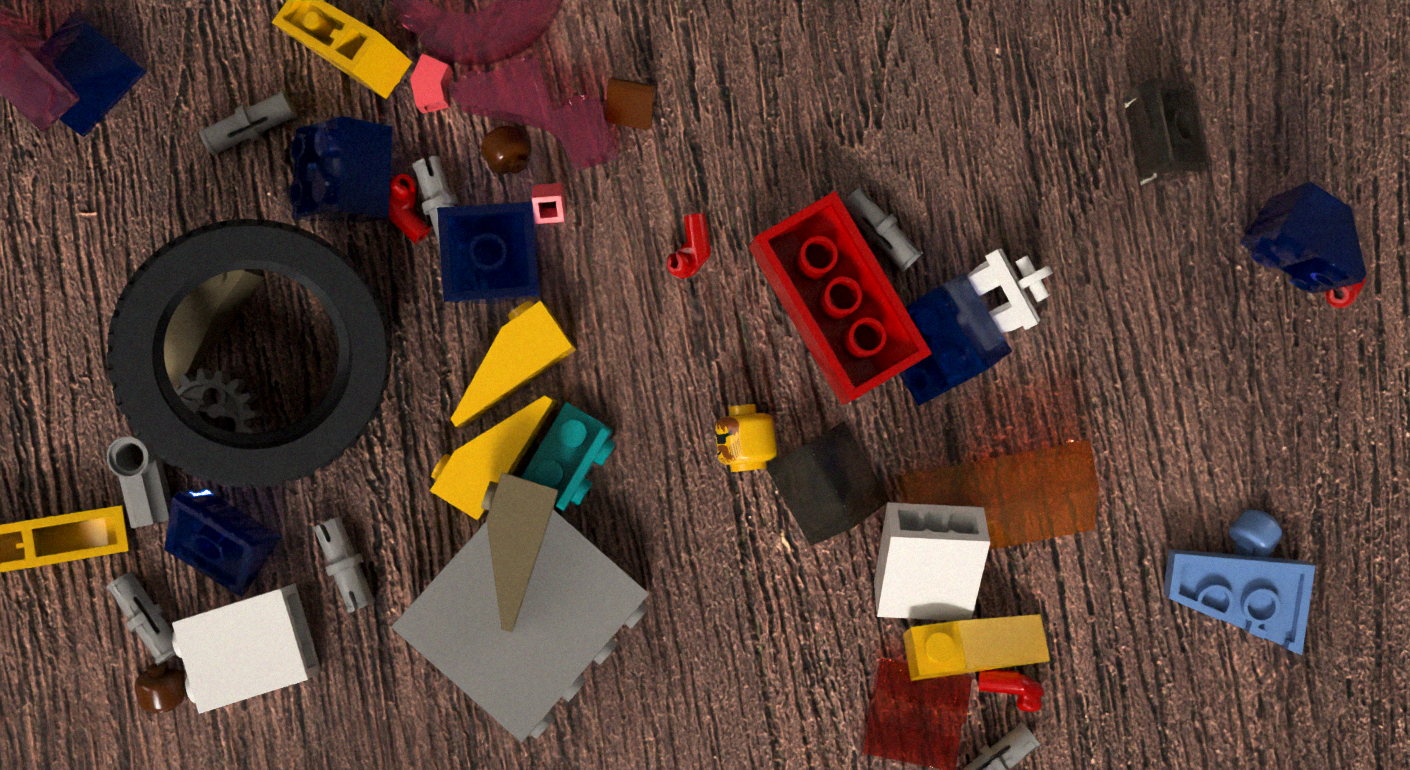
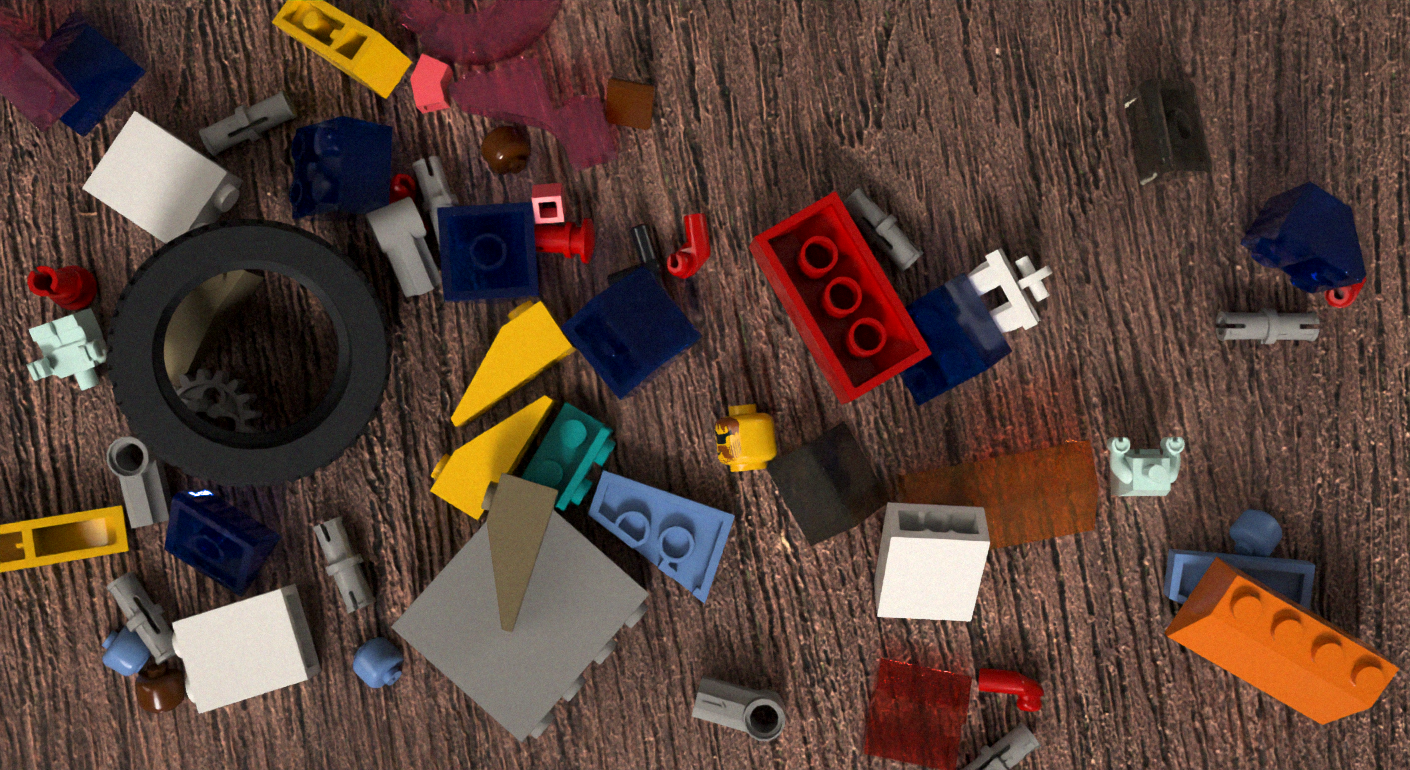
yellow slope [903,614,1050,681] -> none
none -> light aqua piece [26,308,108,390]
none -> red pin [27,265,97,311]
none -> white brick [82,111,243,244]
none -> medium blue piece [101,626,151,676]
none -> medium blue piece [352,637,404,688]
none -> light grey piece [365,197,442,297]
none -> red pin [523,218,595,264]
none -> clear blue slope [560,266,703,400]
none -> medium blue wing [588,470,735,604]
none -> black piece [607,224,675,315]
none -> light grey piece [692,675,786,741]
none -> light aqua piece [1107,437,1185,496]
none -> orange slope [1164,556,1400,725]
none -> light grey pin [1216,308,1320,344]

